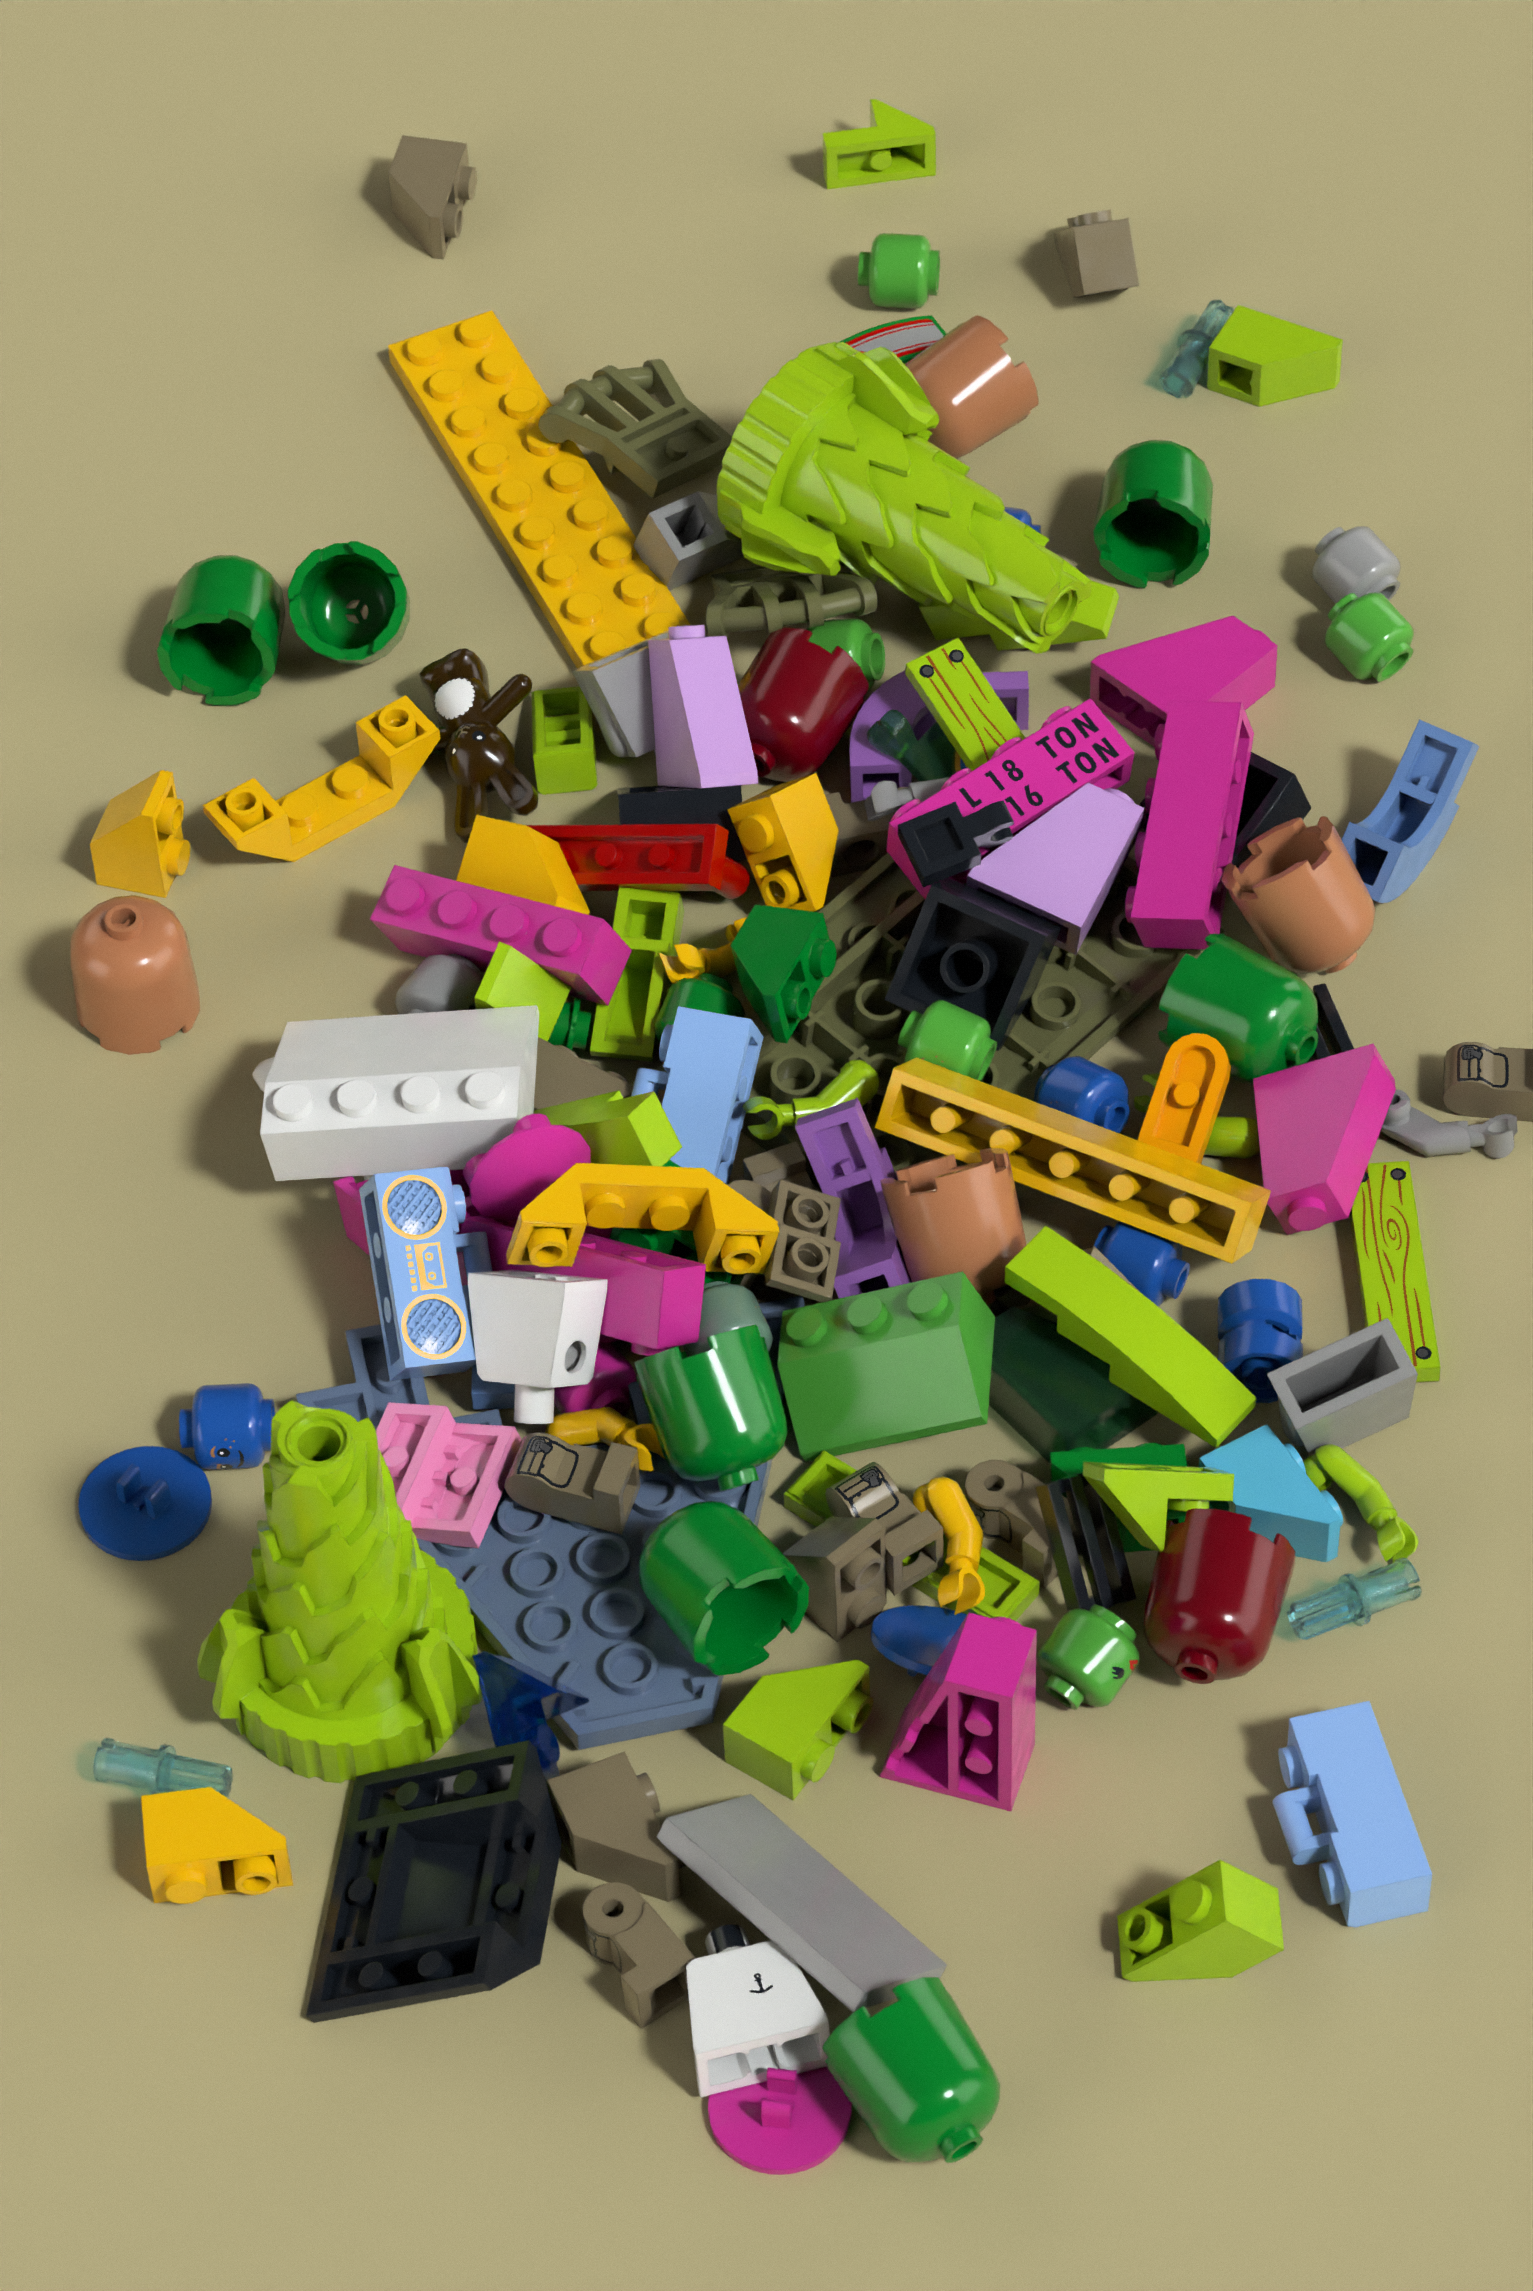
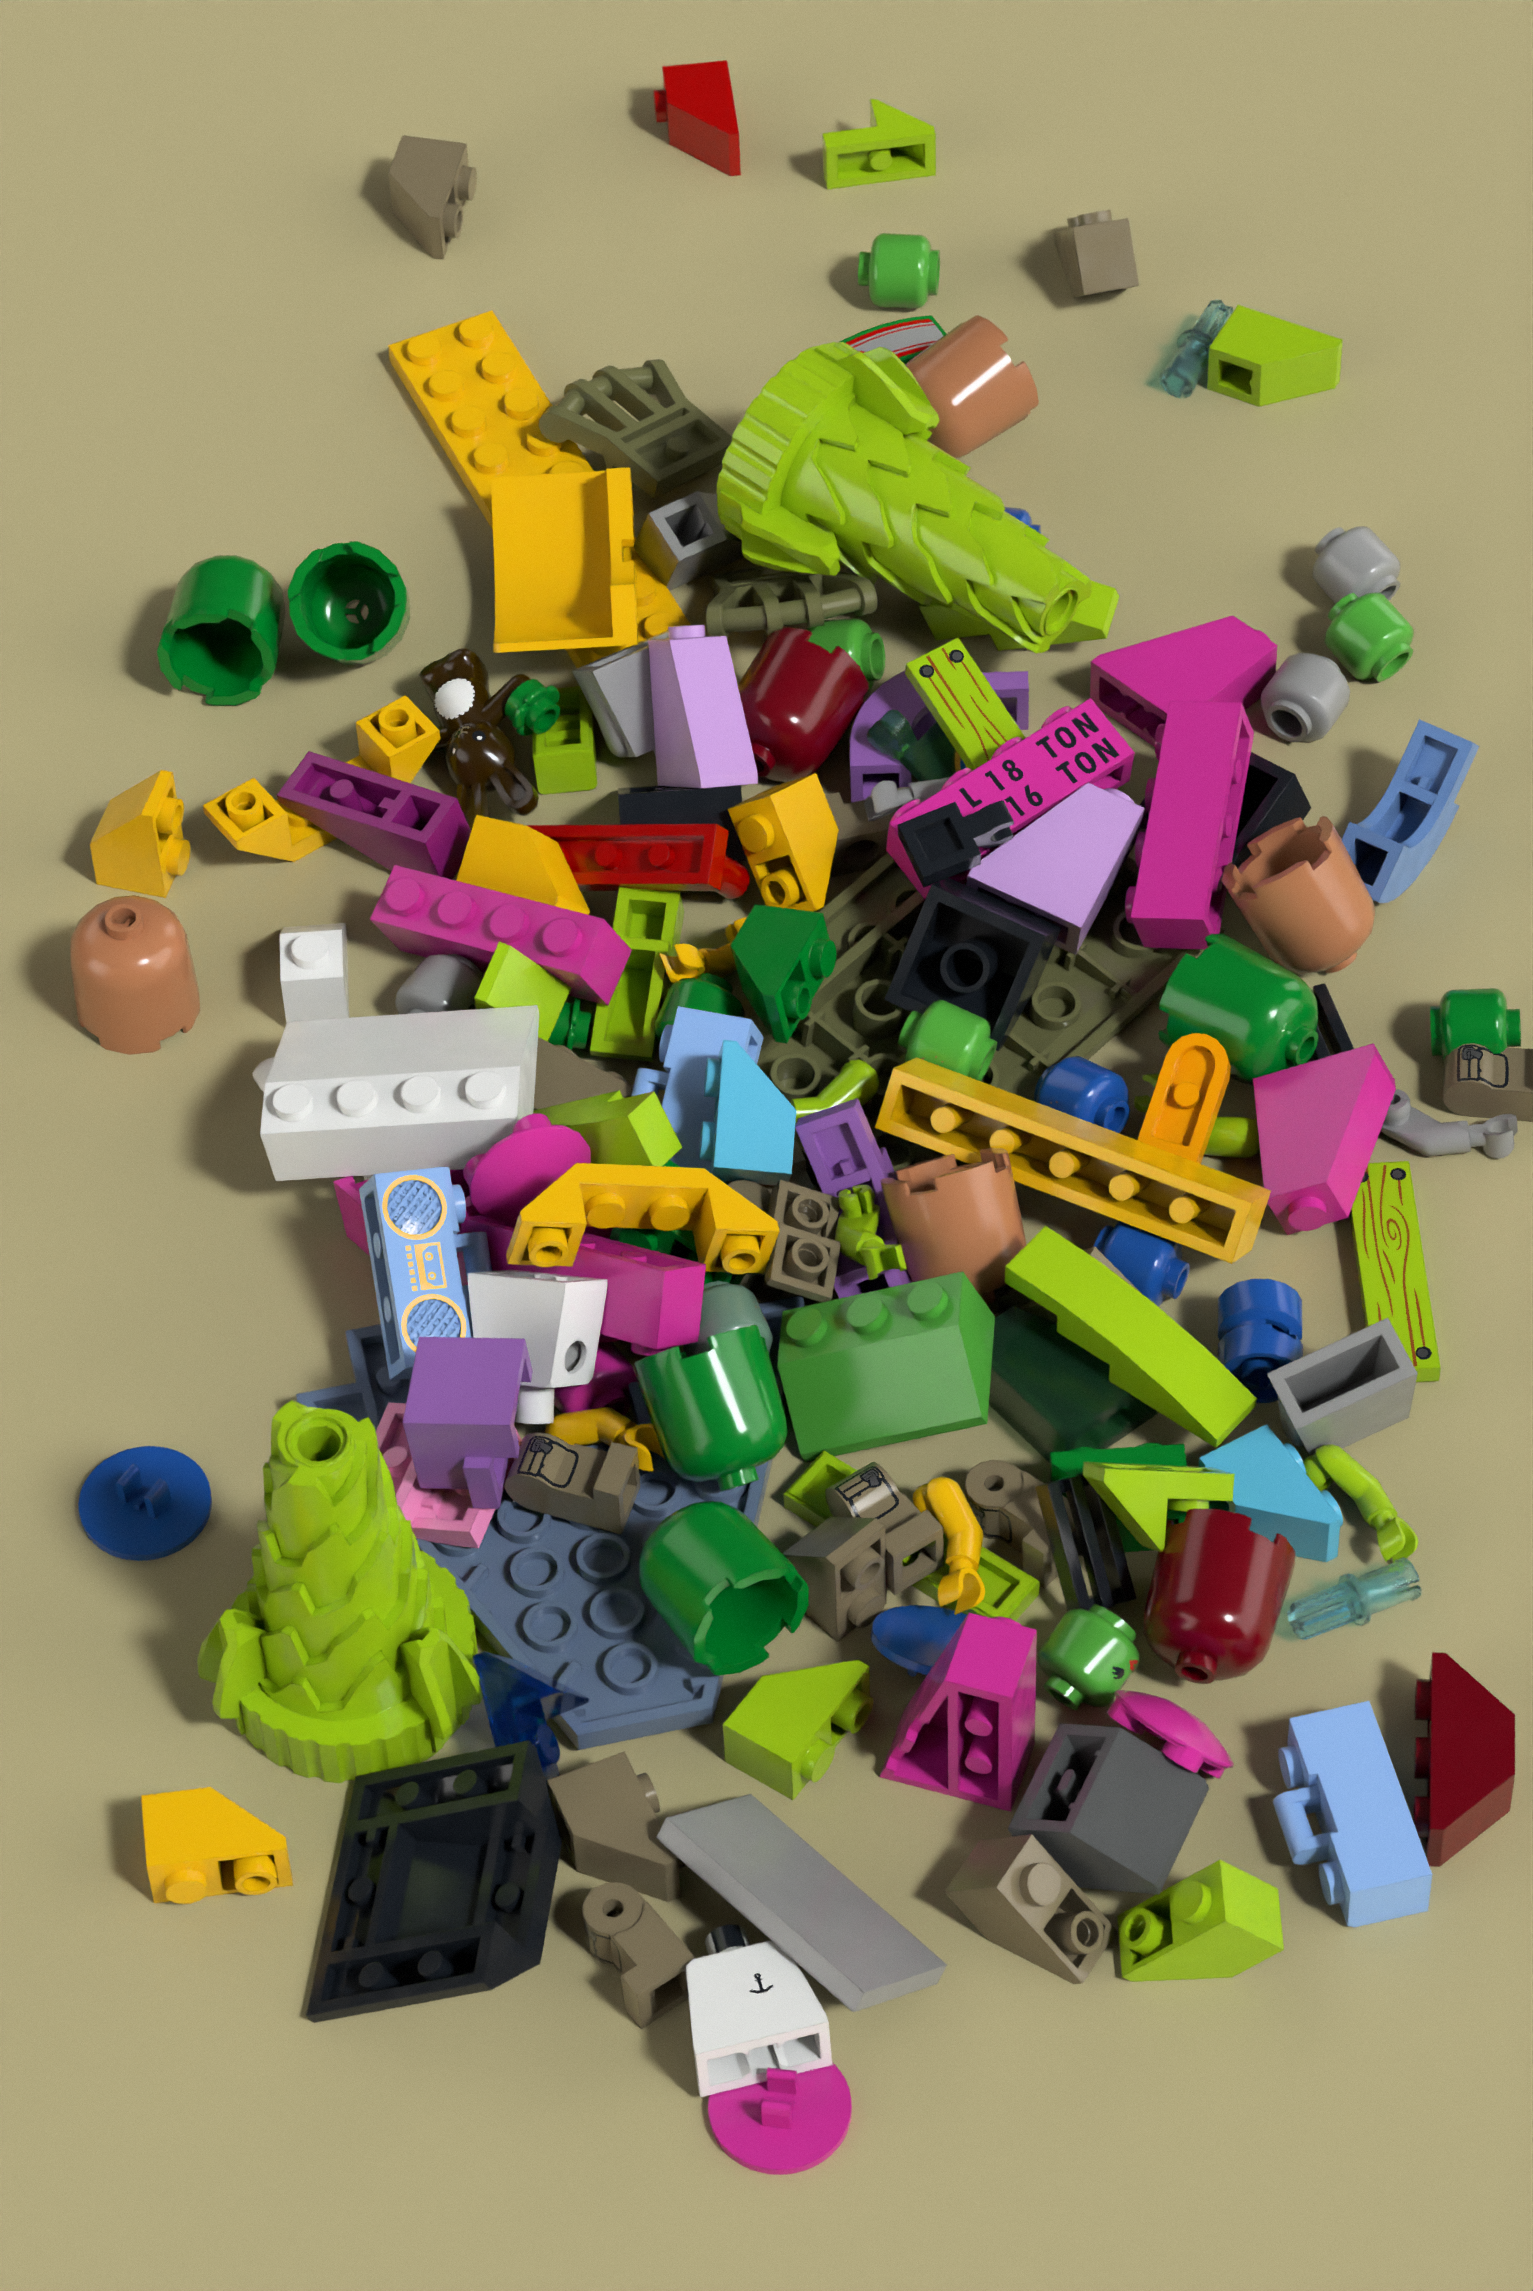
clear light blue axle [93,1737,233,1798] -> none
blue head [179,1383,275,1470] -> none
green cylinder [822,1977,1000,2163] -> none
green cylinder [1093,439,1213,588] -> none
none -> magenta slope [276,751,471,879]
none -> white slope [279,923,349,1024]
none -> medium lavender plate [403,1337,533,1509]
none -> yellow panel [491,467,638,653]
none -> green plate [505,679,560,736]
none -> red slope [653,60,741,176]
none -> medium azure slope [699,1040,796,1186]
none -> lime arm [835,1185,907,1280]
none -> dark tan slope [944,1834,1117,1984]
none -> dark grey slope [1008,1723,1209,1894]
none -> dark pink dish [1107,1690,1234,1778]
none -> light grey head [1261,653,1350,742]
none -> dark red slope [1413,1652,1515,1867]
none -> green head [1430,988,1521,1063]

